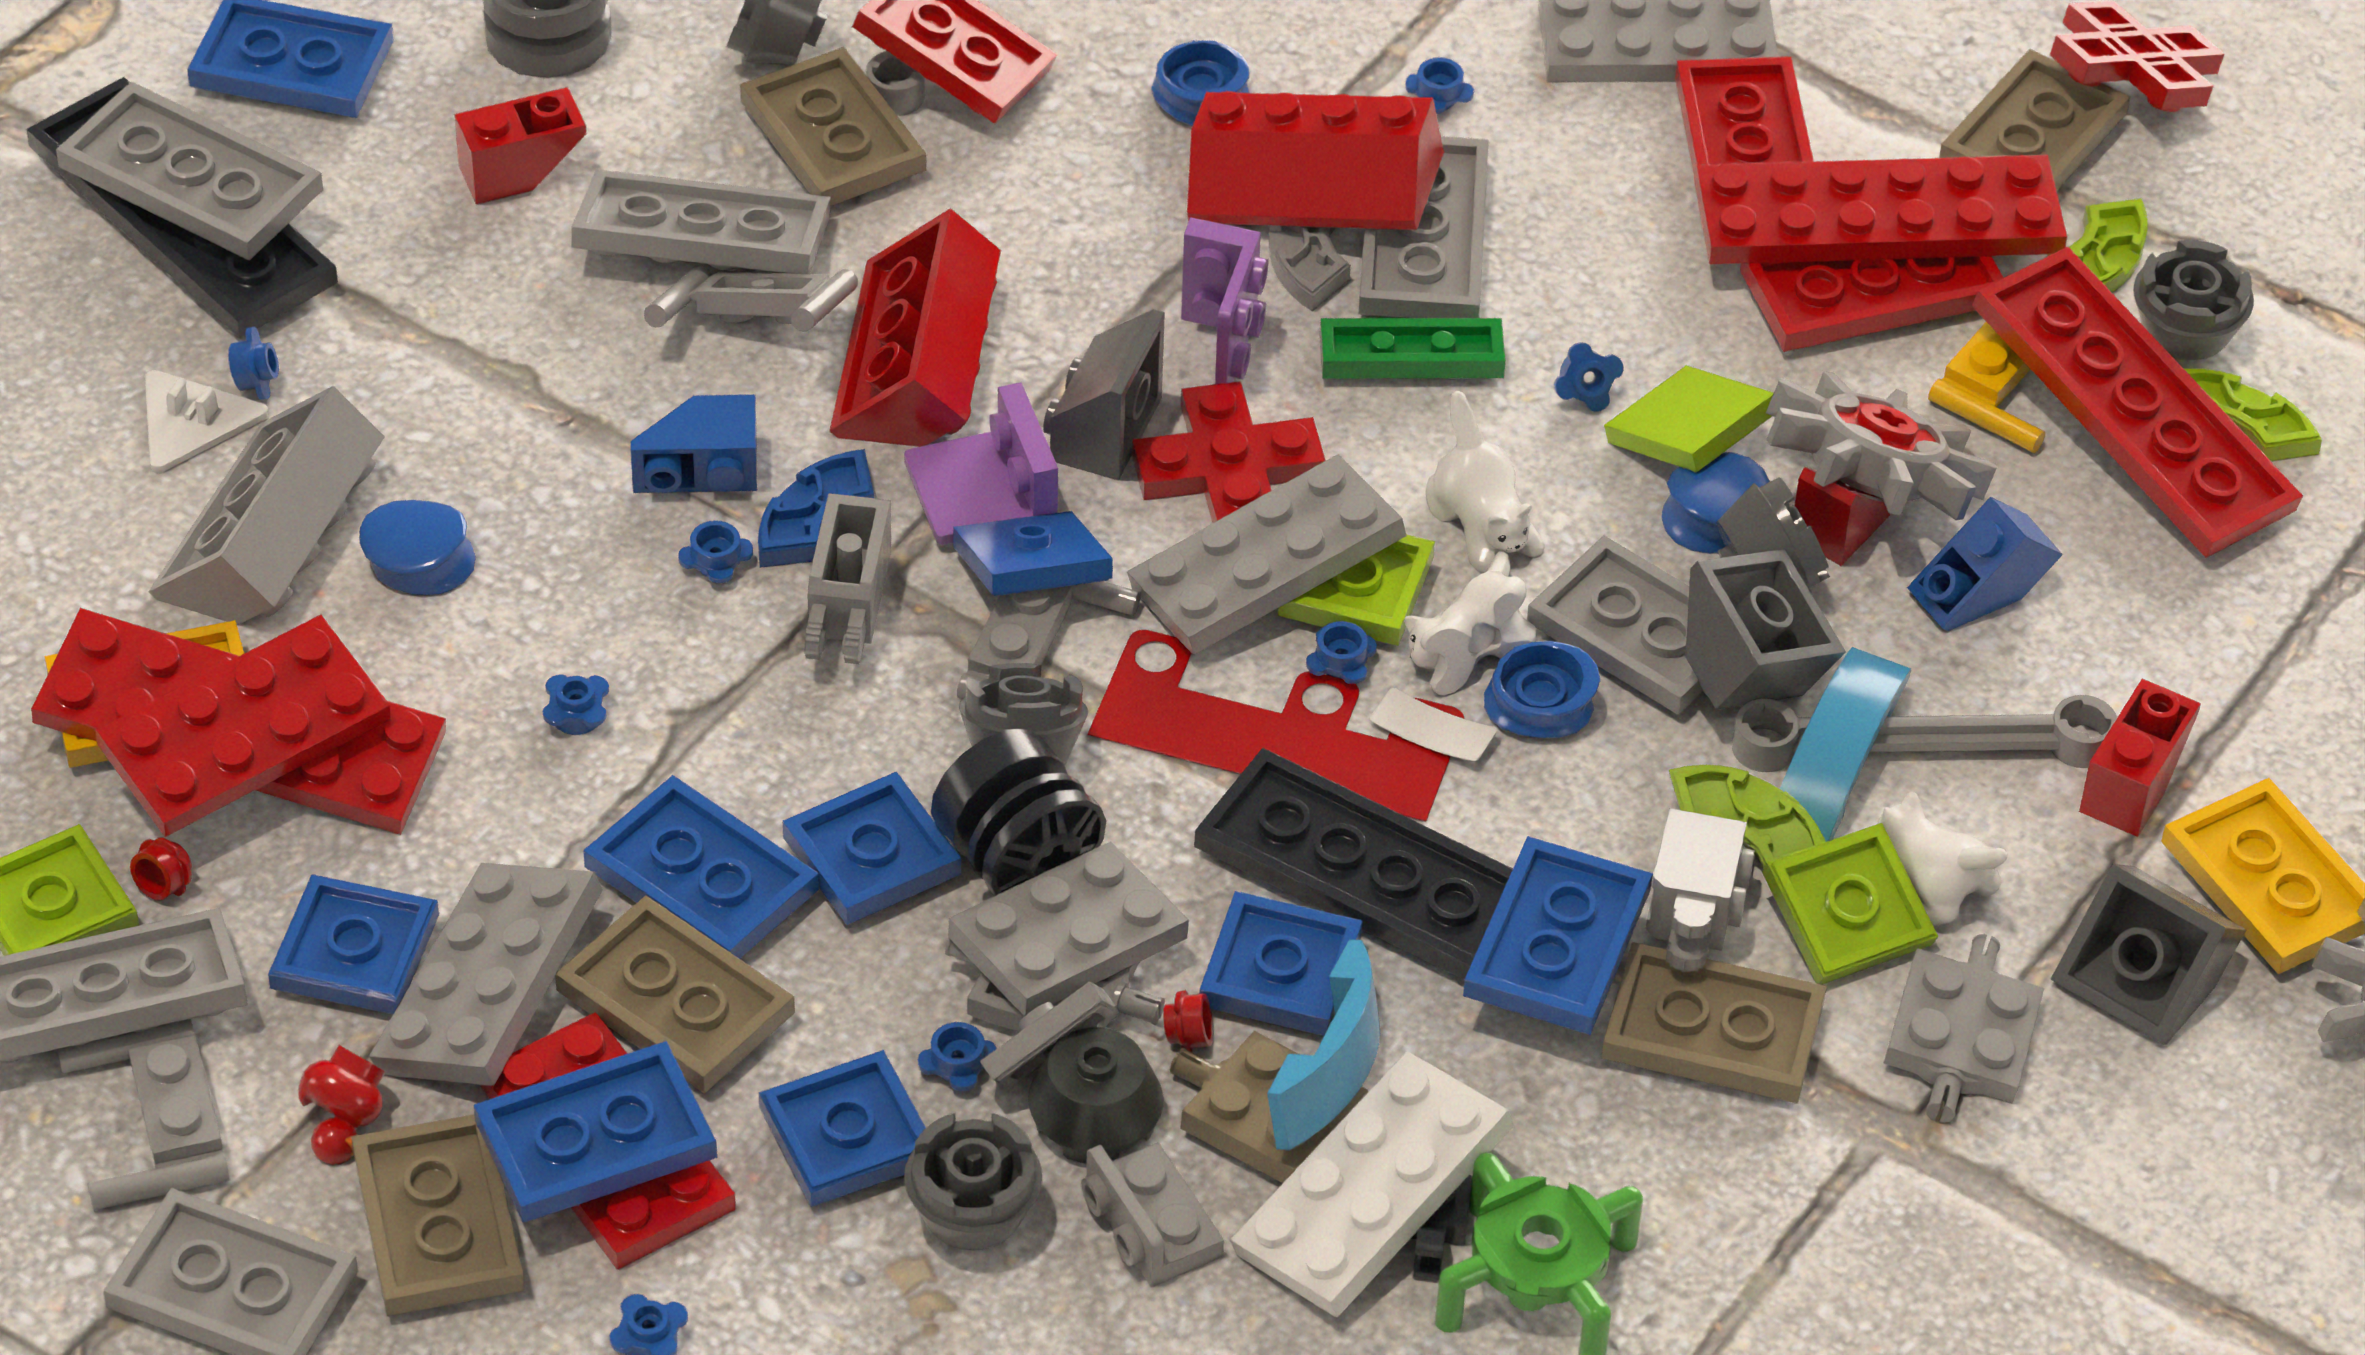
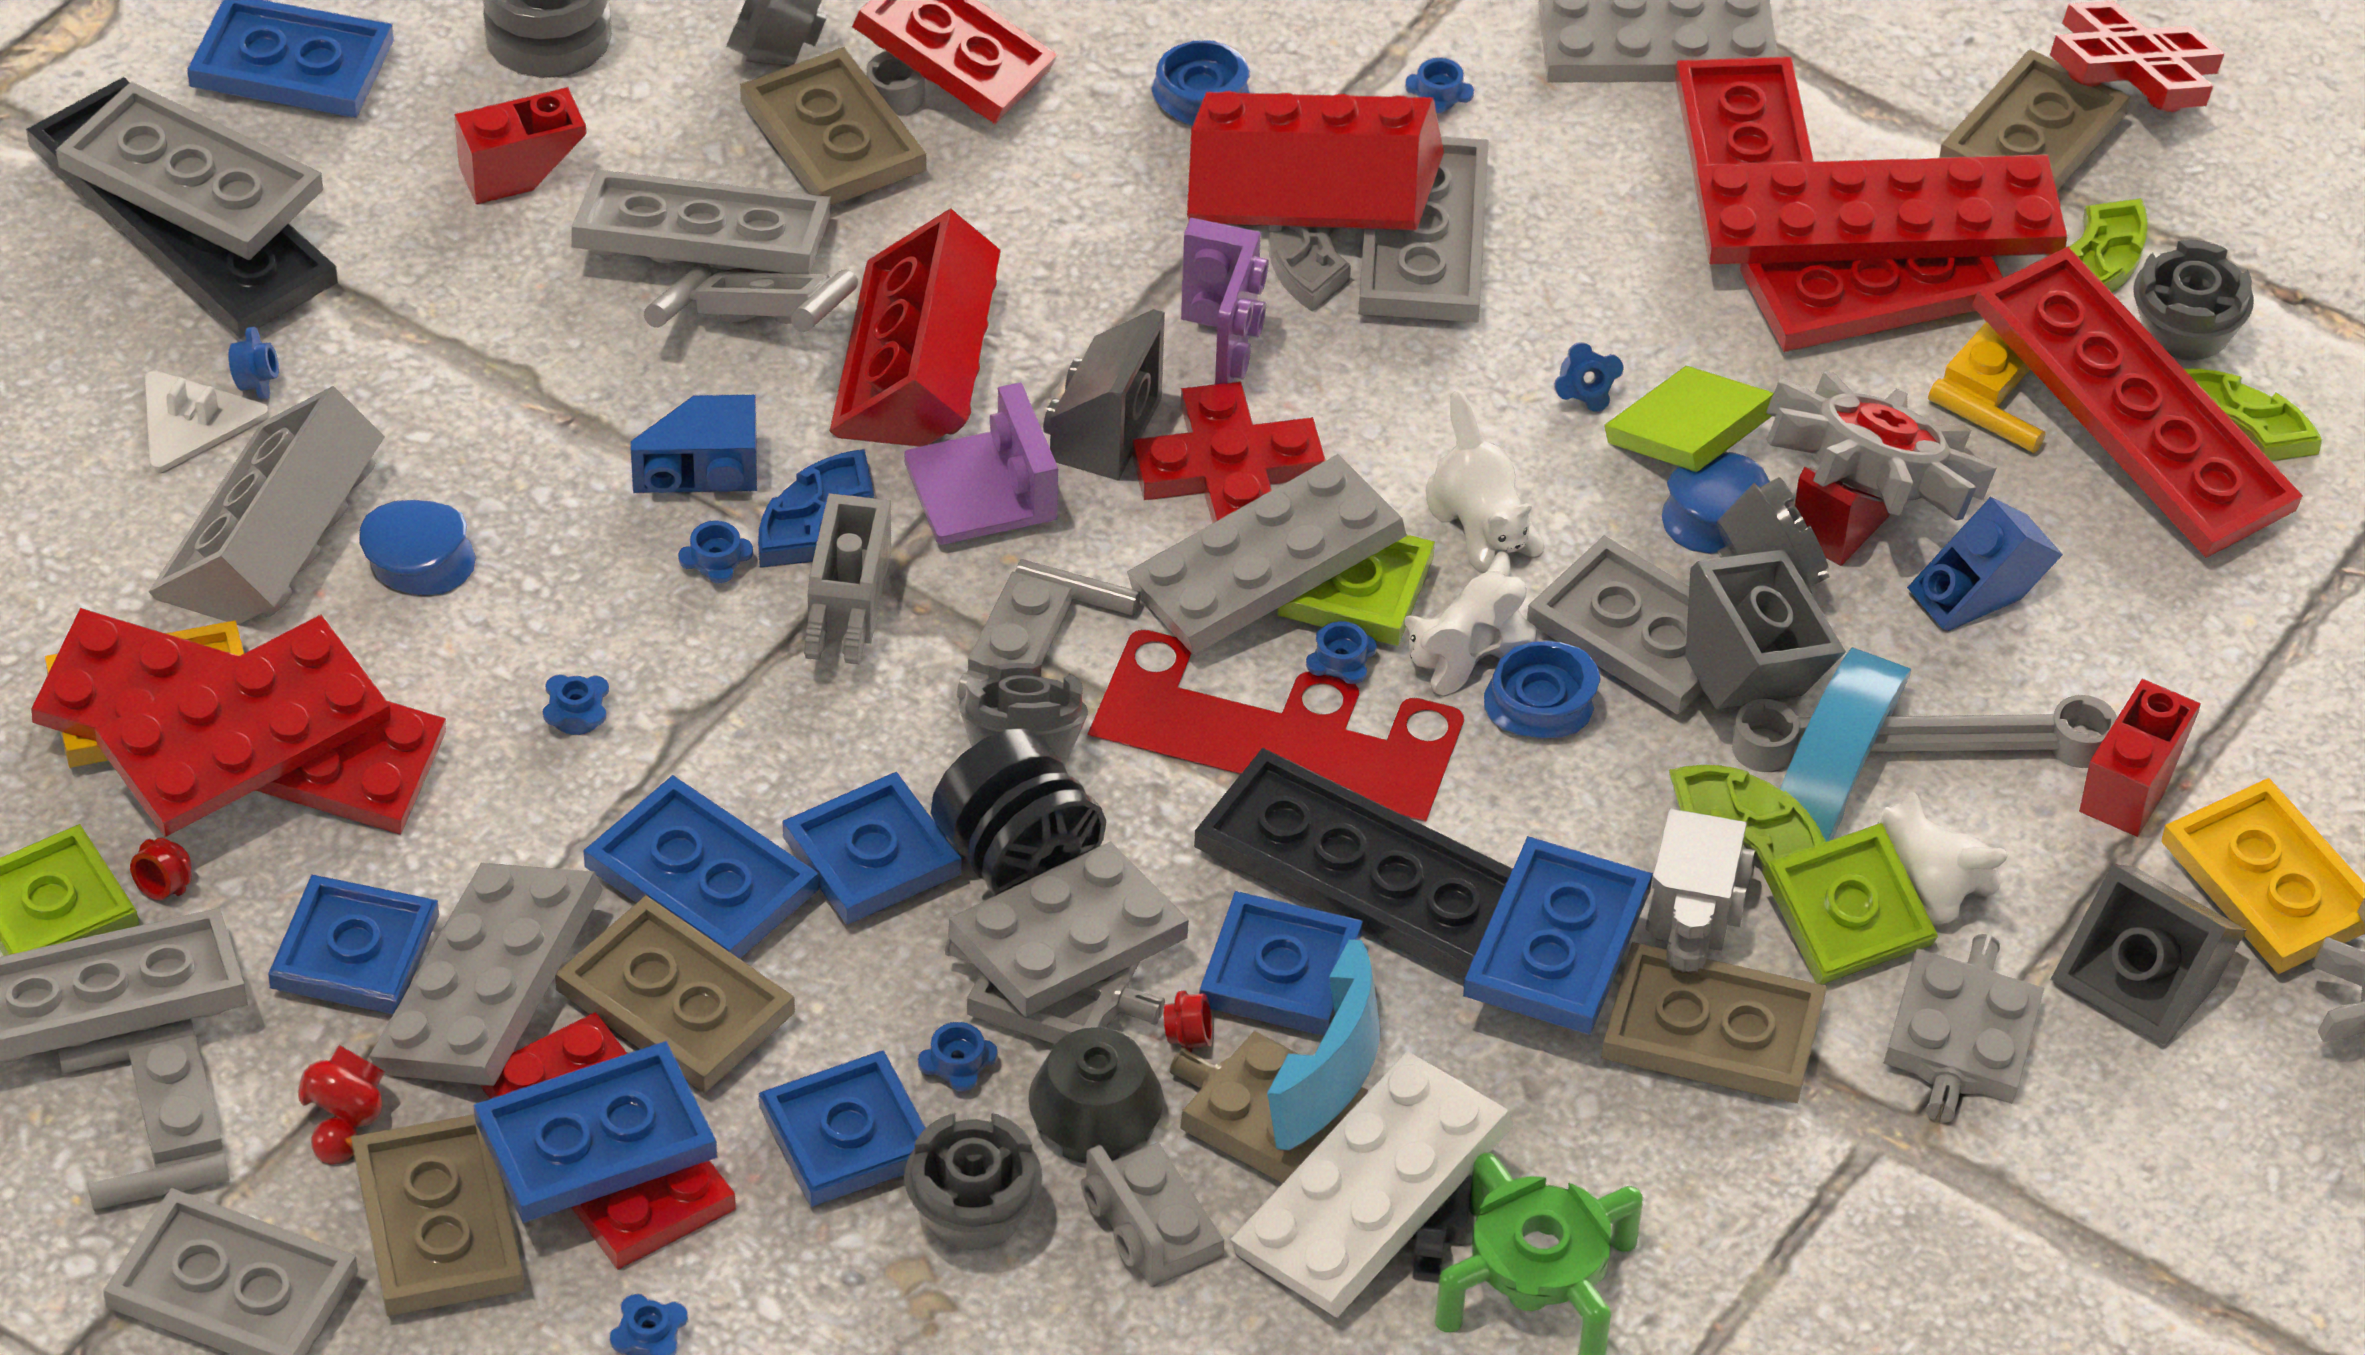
blue plate [953,511,1113,596] -> none
light grey plate [980,982,1116,1087] -> none
green plate [1320,318,1506,379] -> none
white sticker [1370,688,1498,761] -> none

